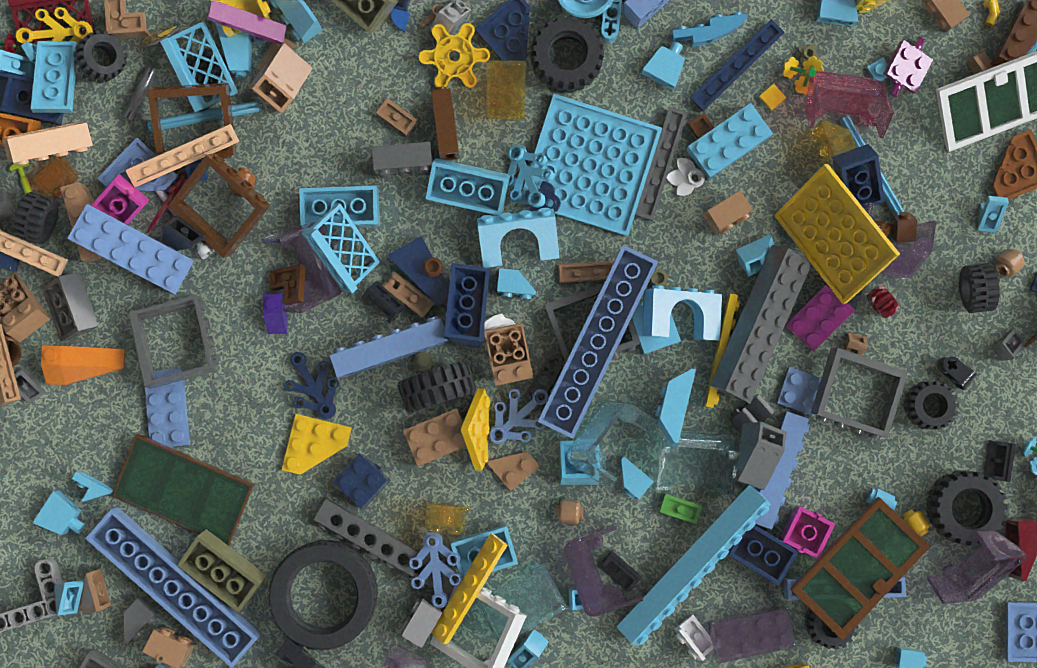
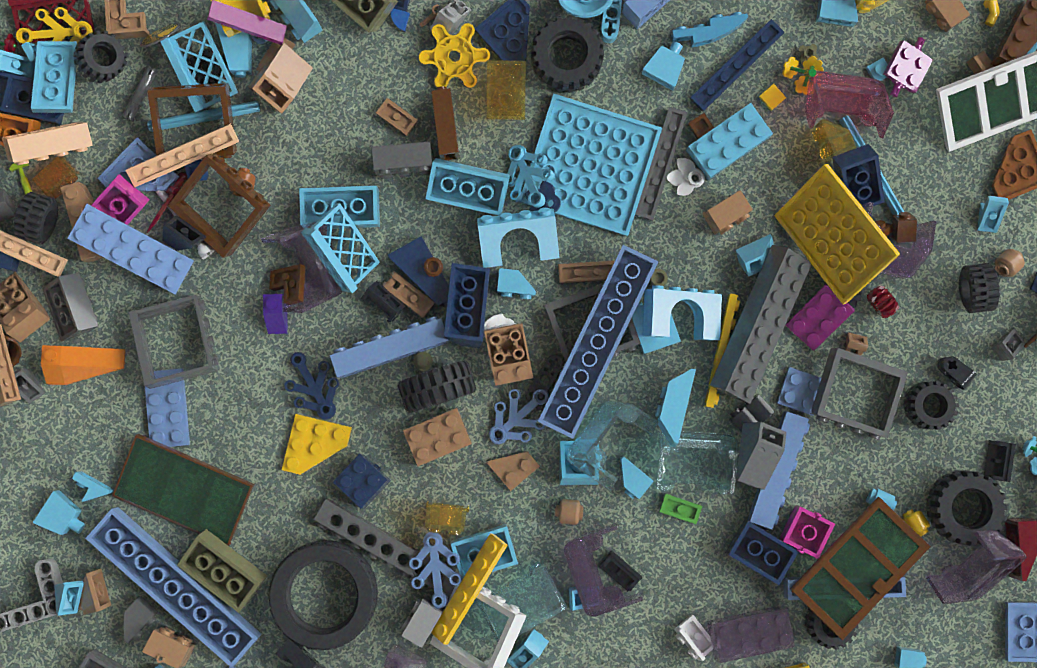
yellow plate [461,388,490,471] -> none
medium azure brick [617,485,771,646] -> none

